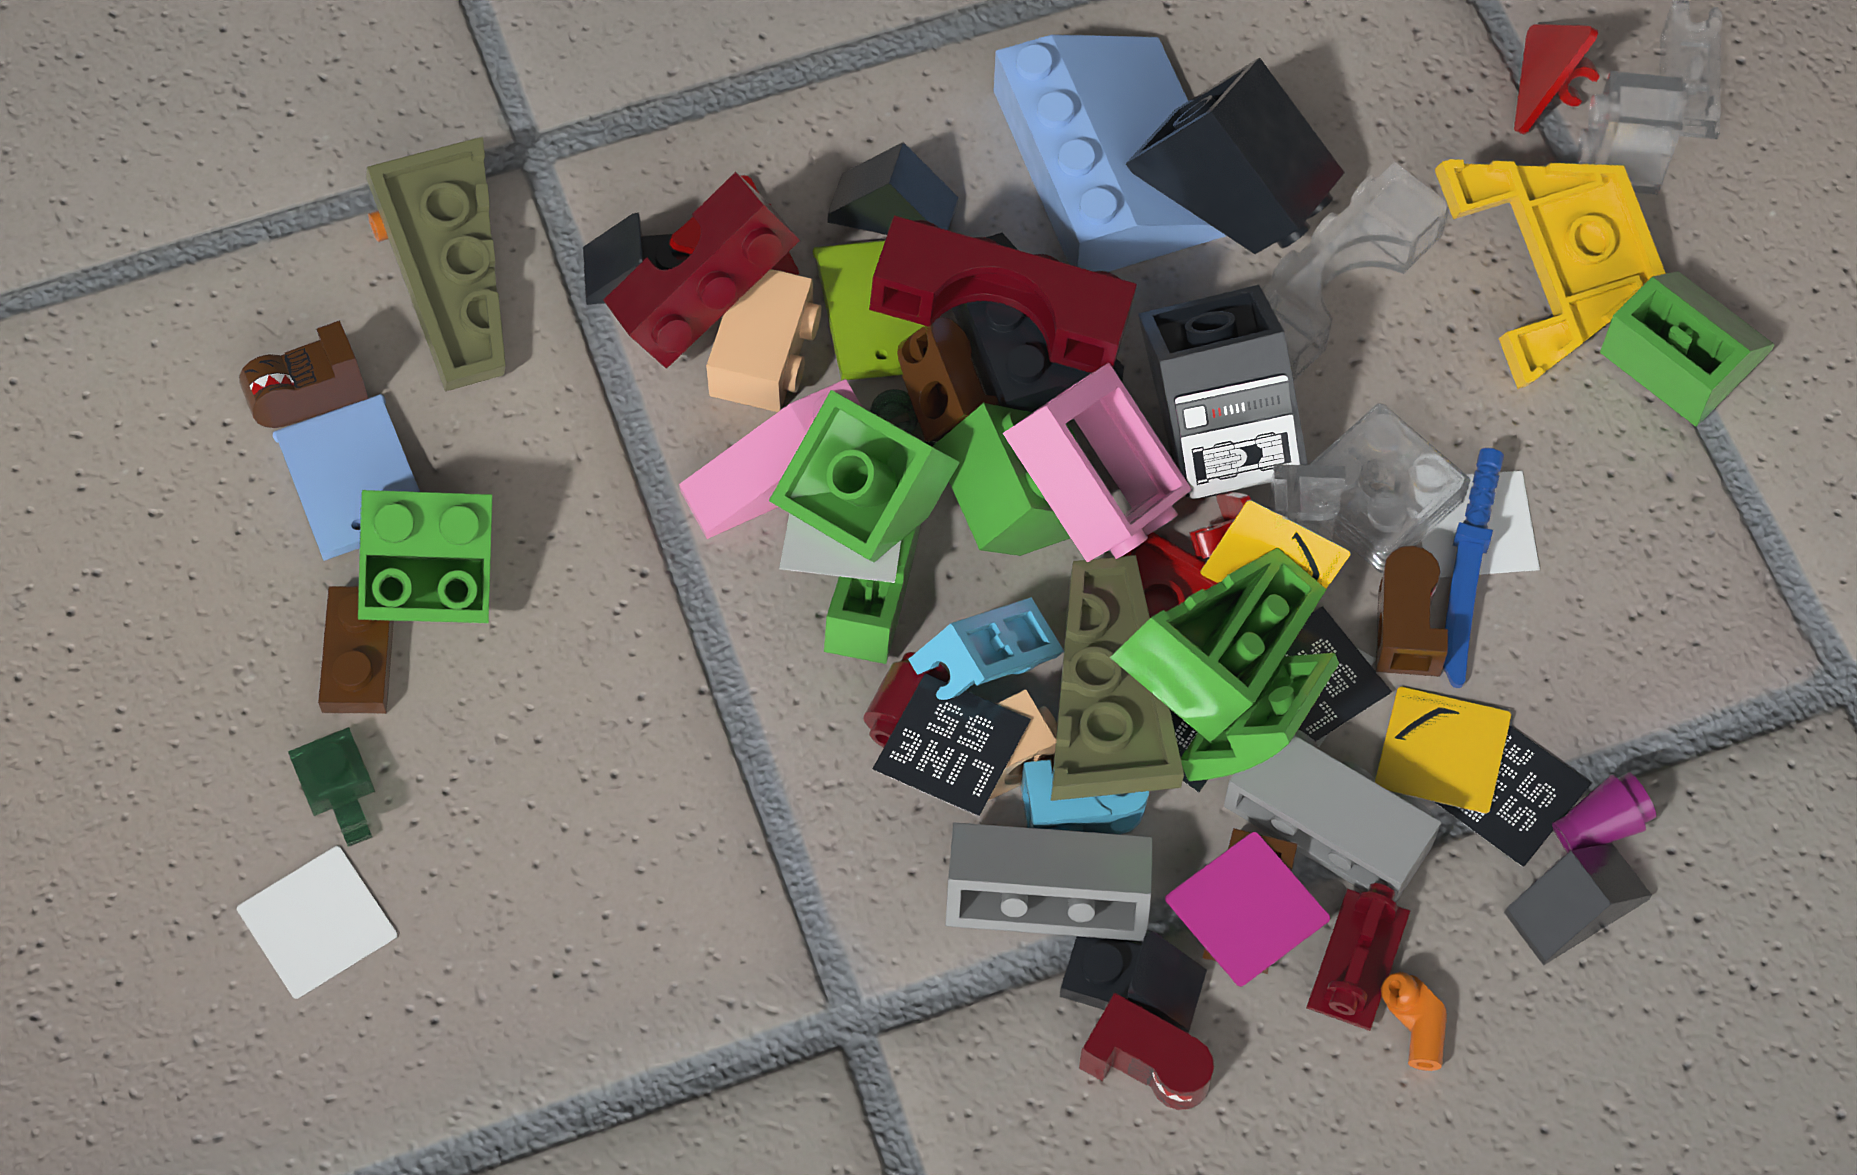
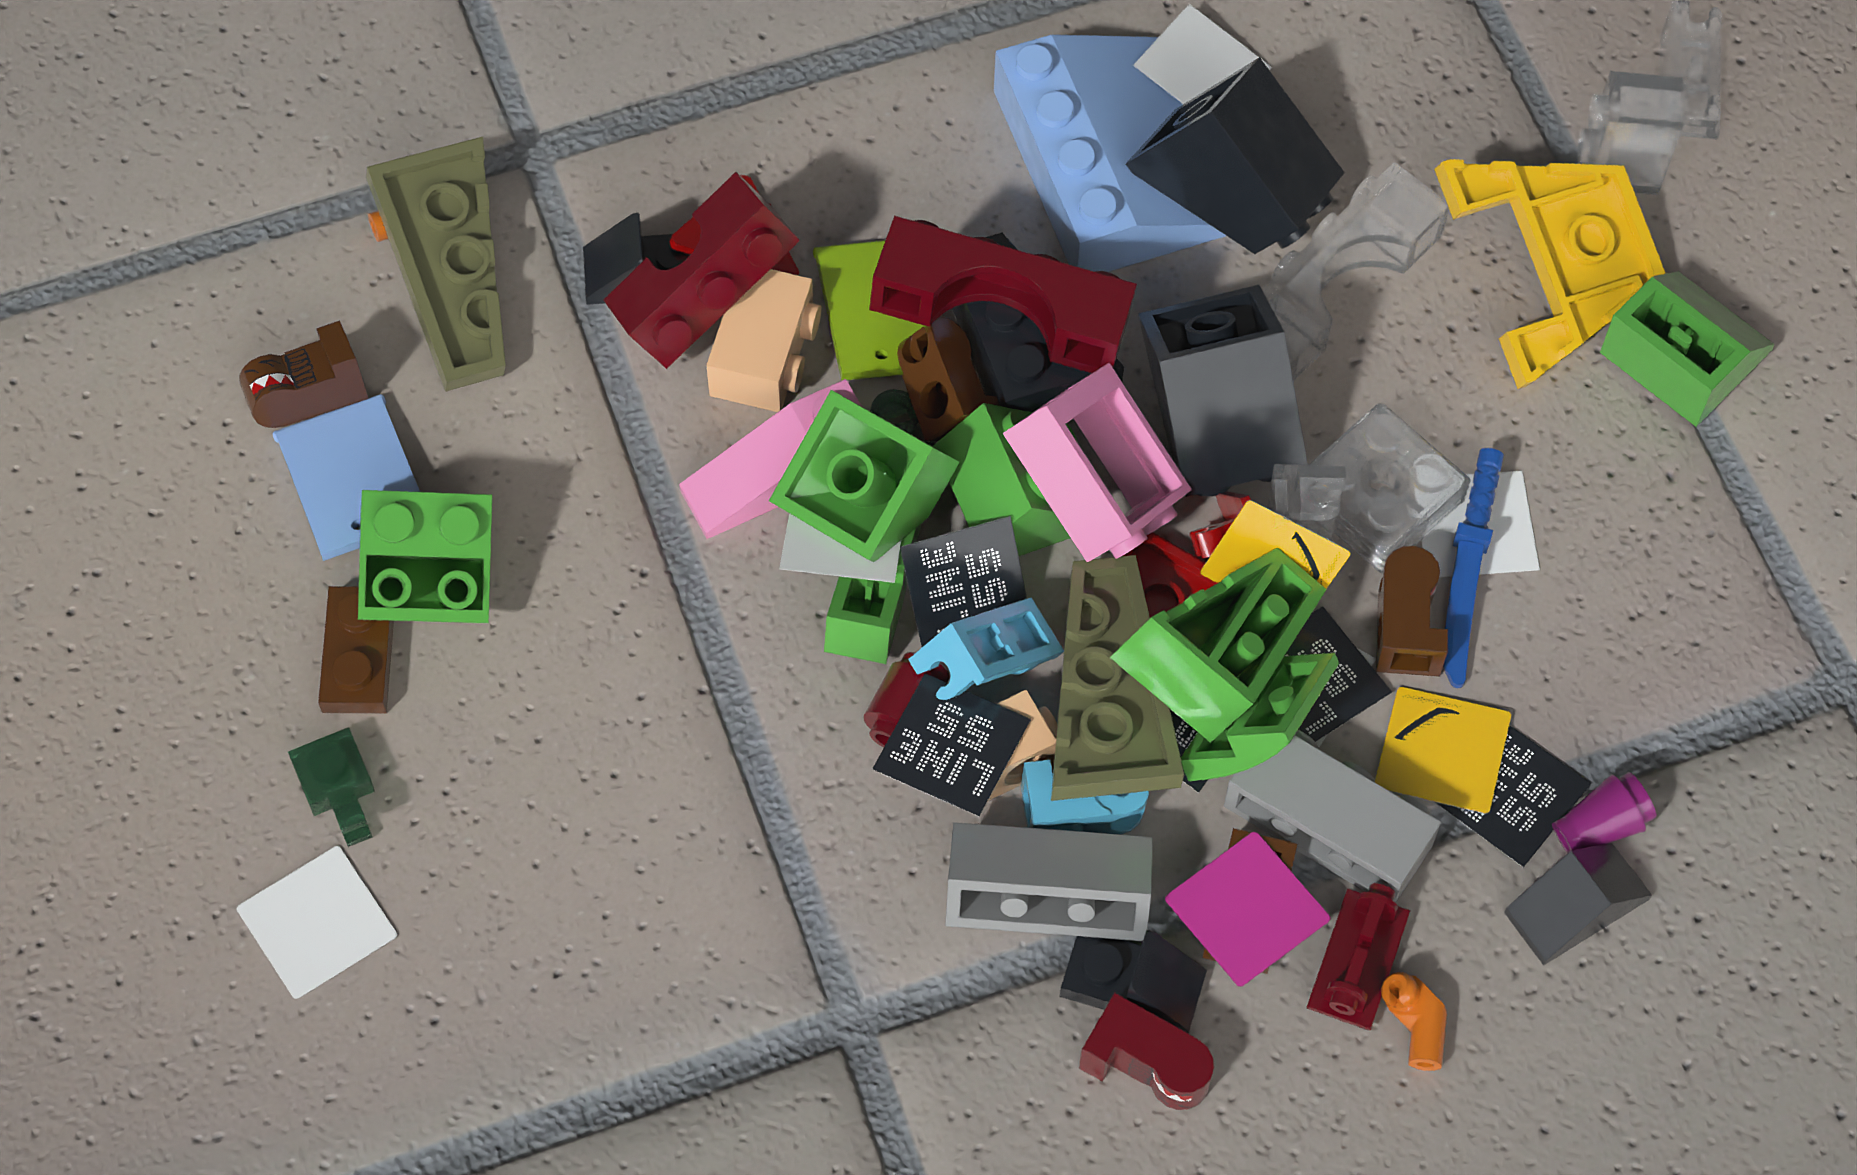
black slope [827,142,958,235] -> none
sticker [1175,375,1301,499] -> none
red piece [1514,24,1600,135] -> none
none -> black sticker [900,516,1027,647]
none -> white sticker [1133,4,1272,104]

